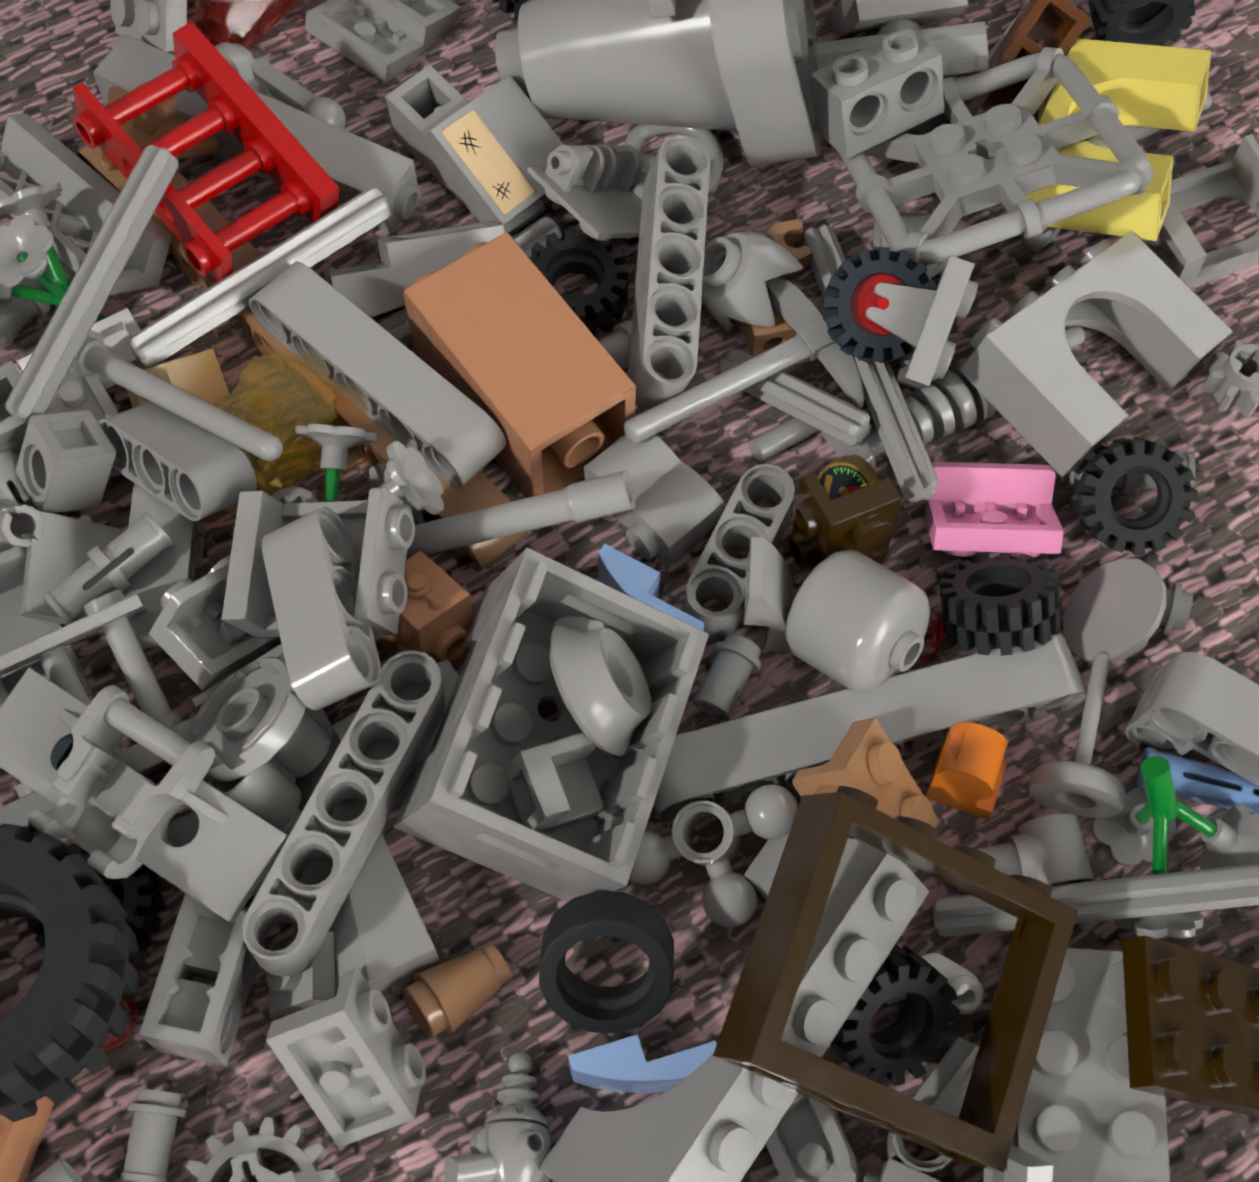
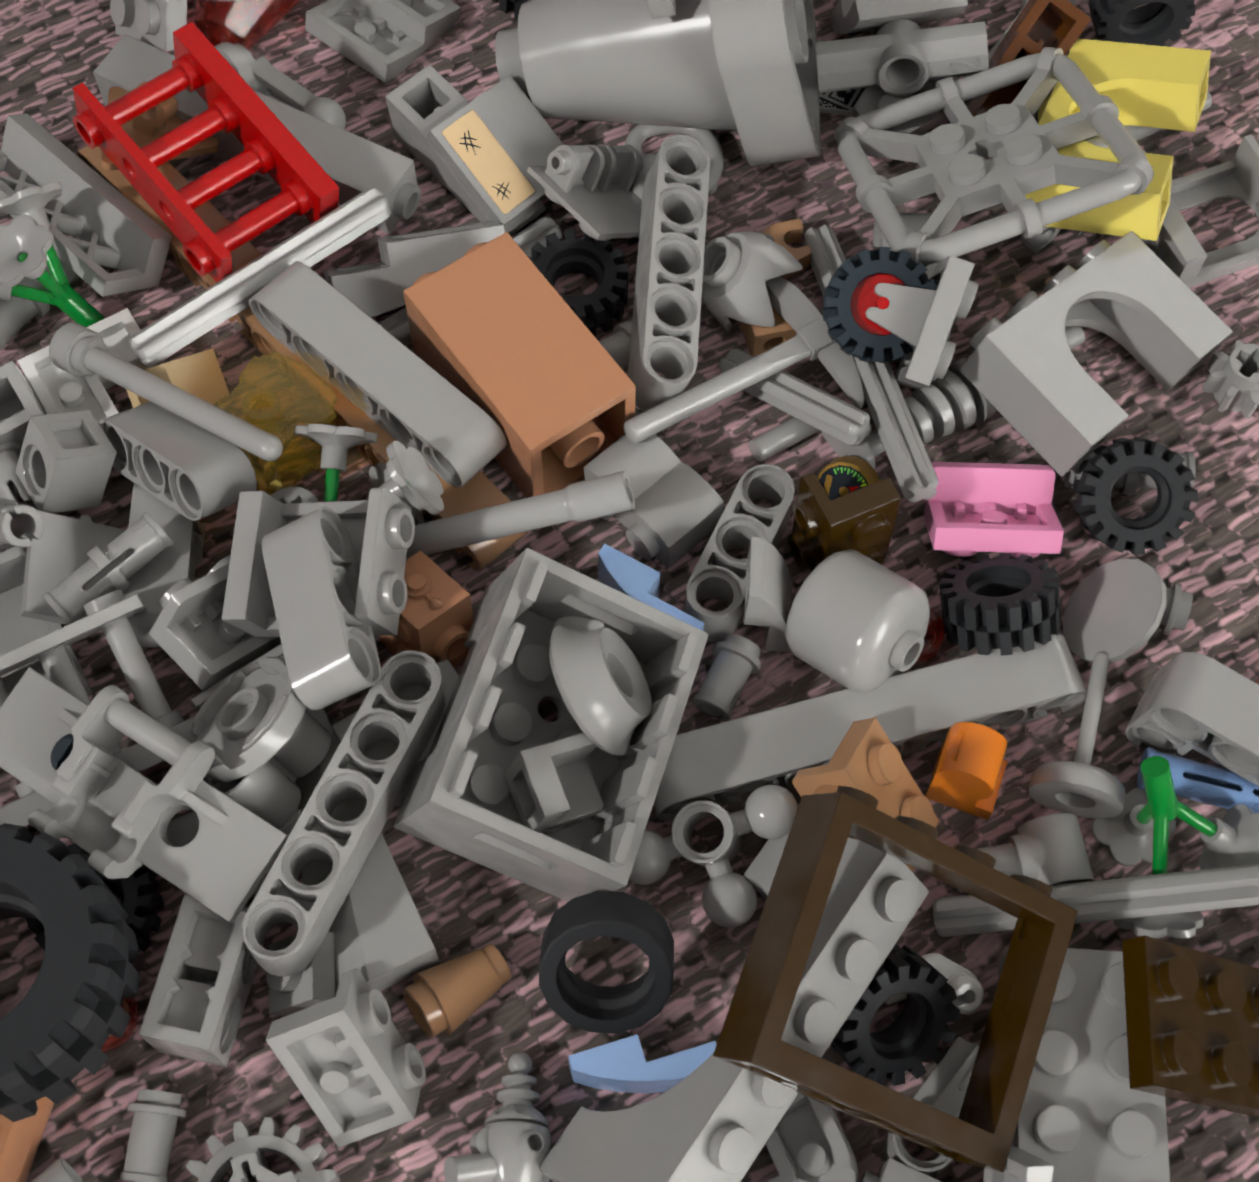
light grey axle [5,145,178,423] -> none
light grey brick [810,27,944,159] -> none

